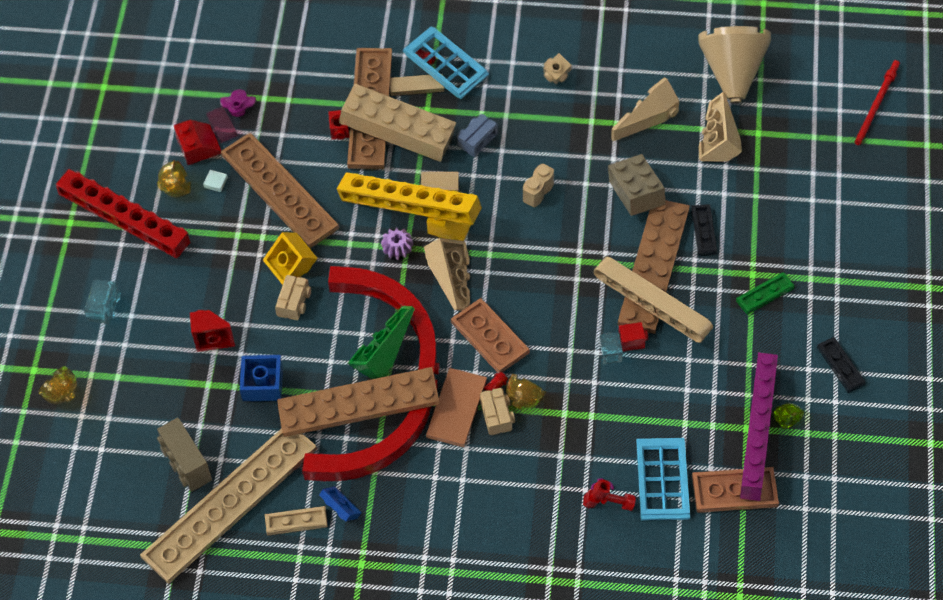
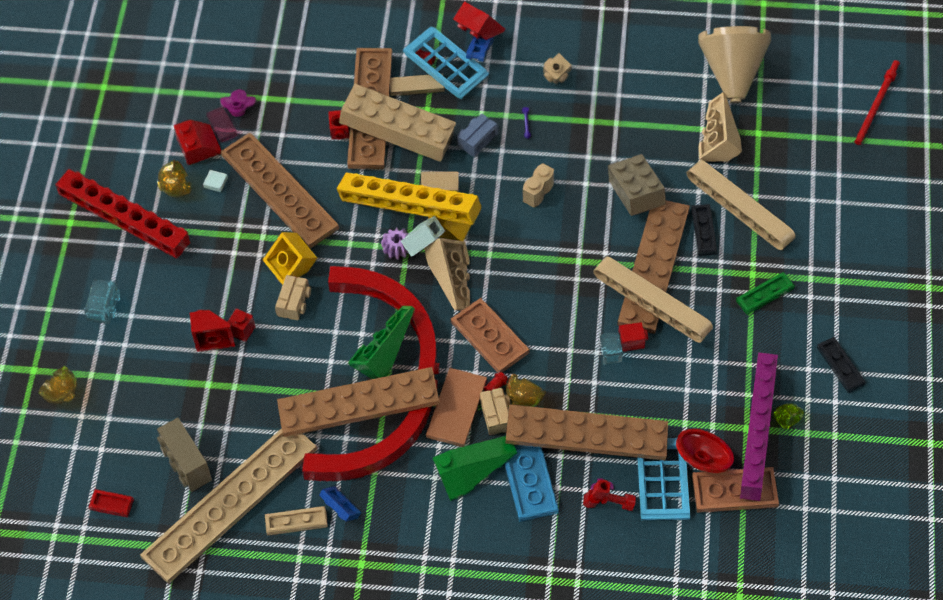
blue brick [240,355,283,401] -> none
tan wedge [611,77,679,141] -> none
none -> red tile [88,489,134,518]
none -> red brick [227,308,256,342]
none -> light aqua slope [401,216,445,257]
none -> green wedge [433,436,517,501]
none -> red slope [453,1,505,40]
none -> blue plate [466,37,494,62]
none -> dark azure tile [504,445,559,522]
none -> medium nougat plate [505,404,668,460]
none -> dark purple hinge [522,107,531,139]
none -> red dish [676,429,734,473]
none -> tan beam [687,160,796,250]

